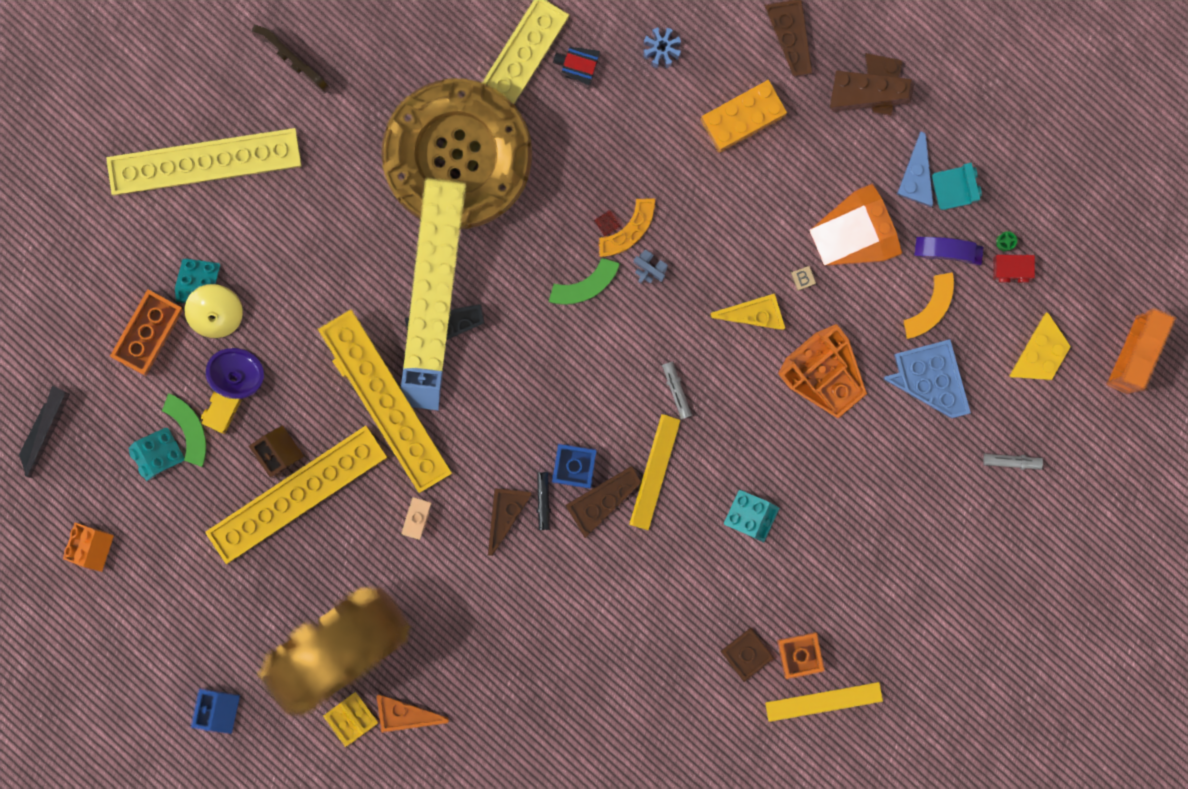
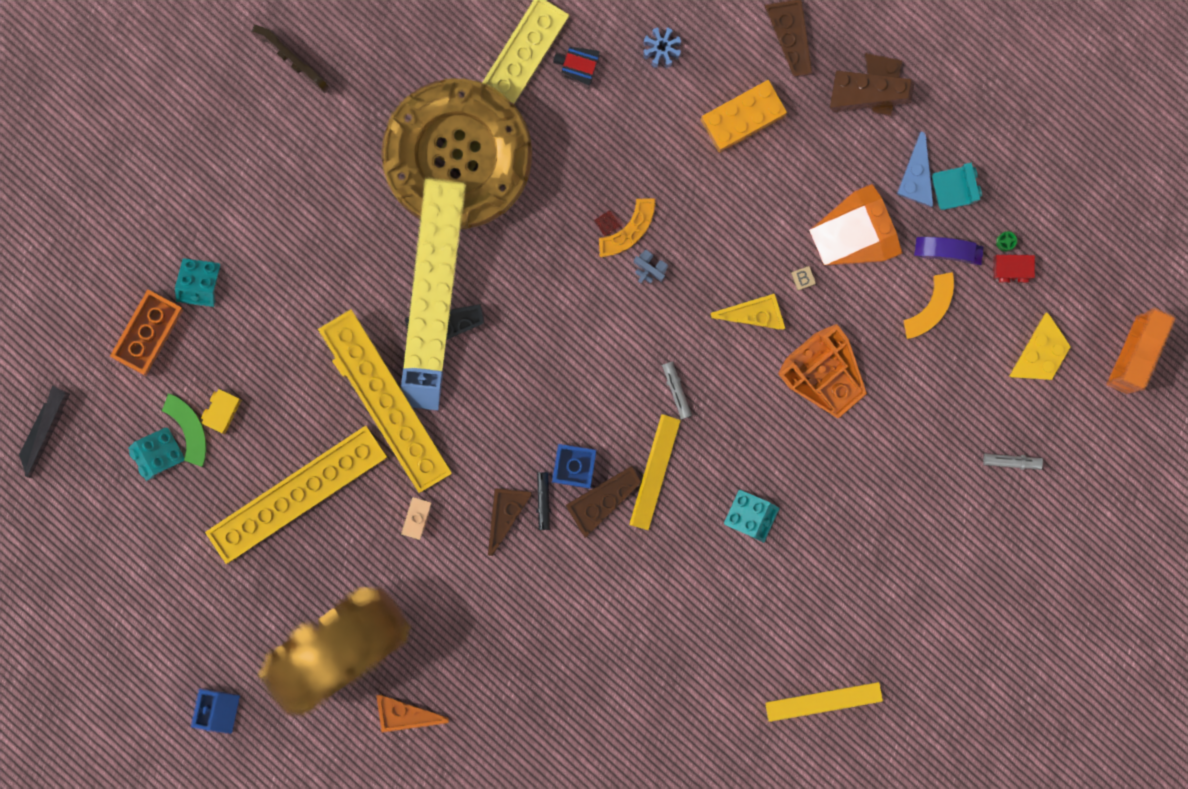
orange slope [63,522,114,572] -> none
light yellow plate [106,128,302,196] -> none
light yellow dish [185,284,243,338] -> none
dark purple dish [205,348,264,399] -> none
reddish brown slope [248,425,305,478] -> none
yellow slope [323,692,378,747] -> none
bright green tile [549,258,620,305] -> none
reddish brown tile [720,628,774,682] -> none
orange brick [777,632,824,679] -> none
medium blue wing [883,339,971,418] -> none

